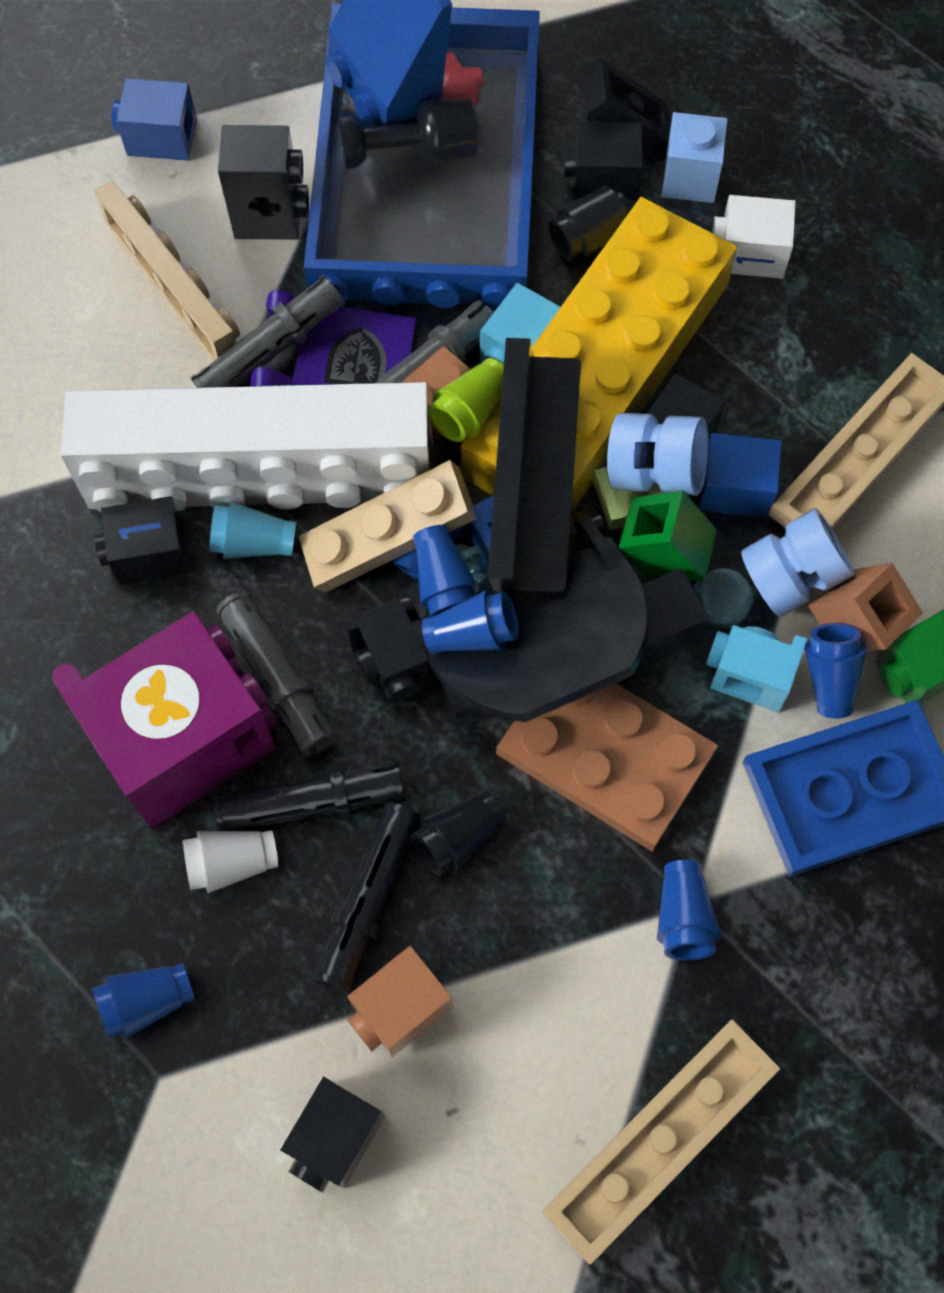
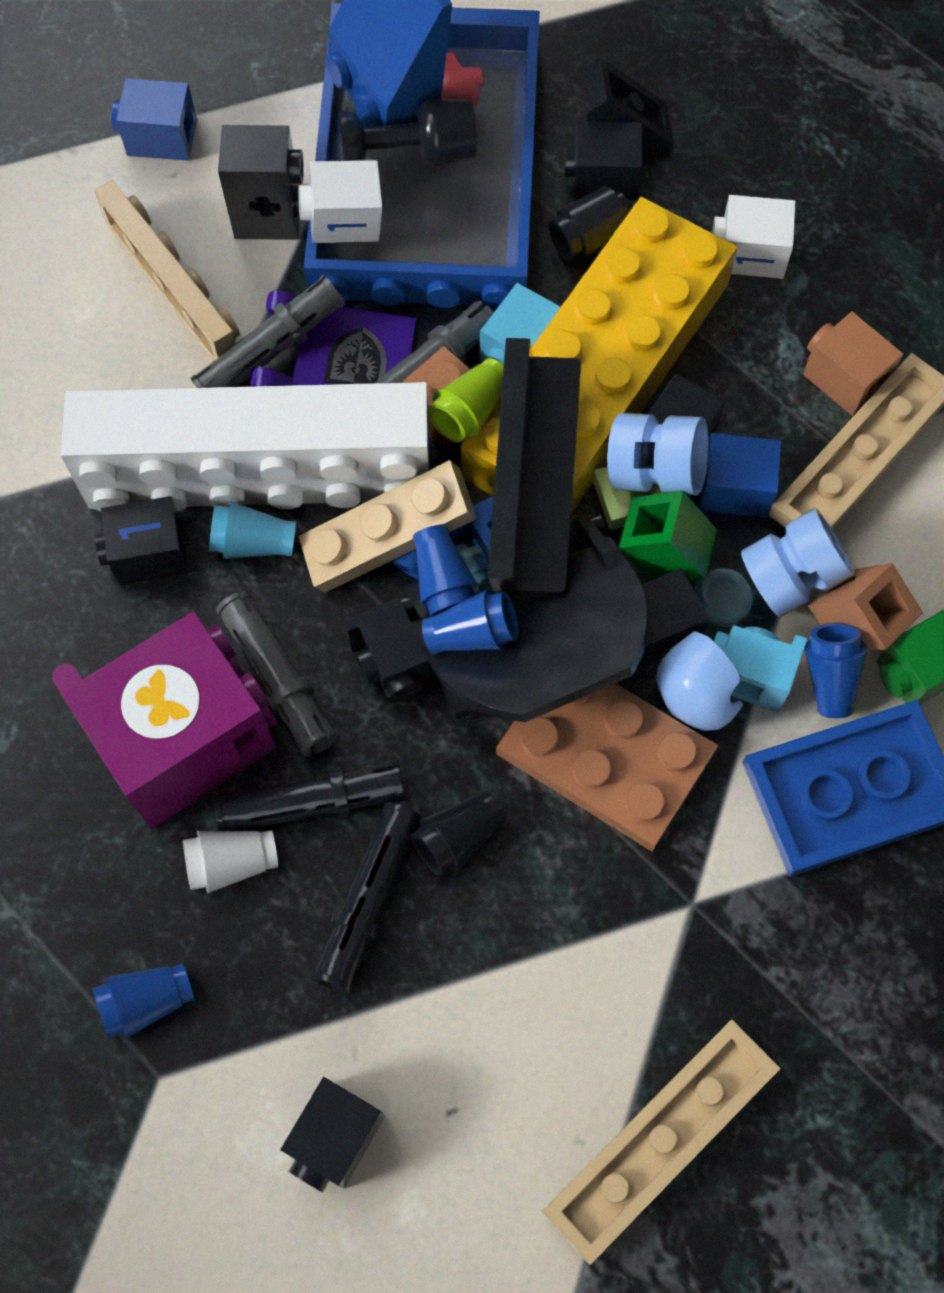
nougat brick [347,946,453,1057] -> none
blue cone [657,860,721,960] -> none
light blue brick [661,112,727,203] -> none
none -> white brick [298,160,382,243]
none -> light blue hair [656,631,743,731]
none -> nougat brick [803,311,903,417]

